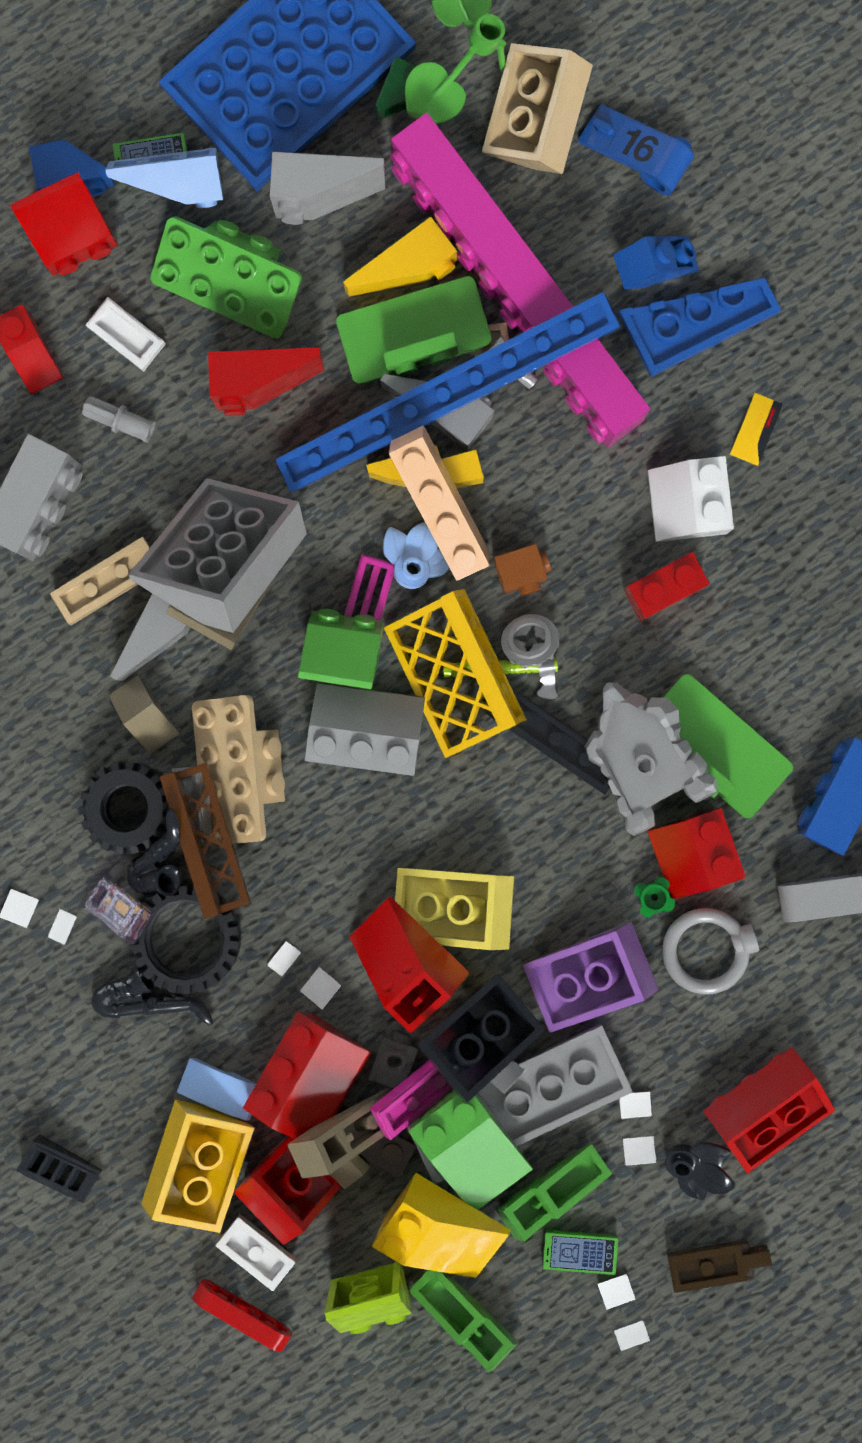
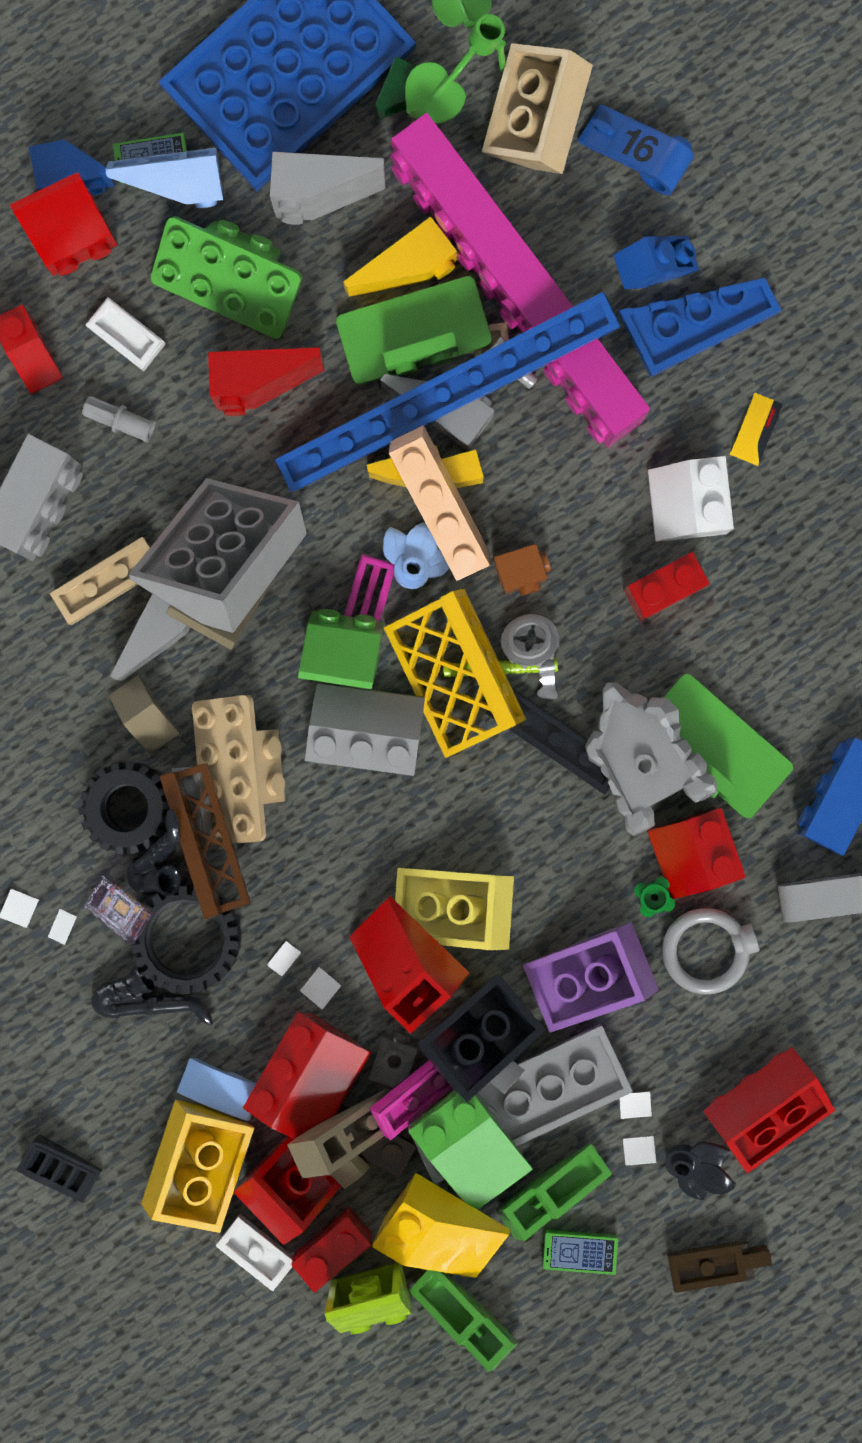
red beam [192,1279,292,1352] -> none
white sticker [598,1274,650,1351] -> none
none -> red brick [291,1206,373,1293]

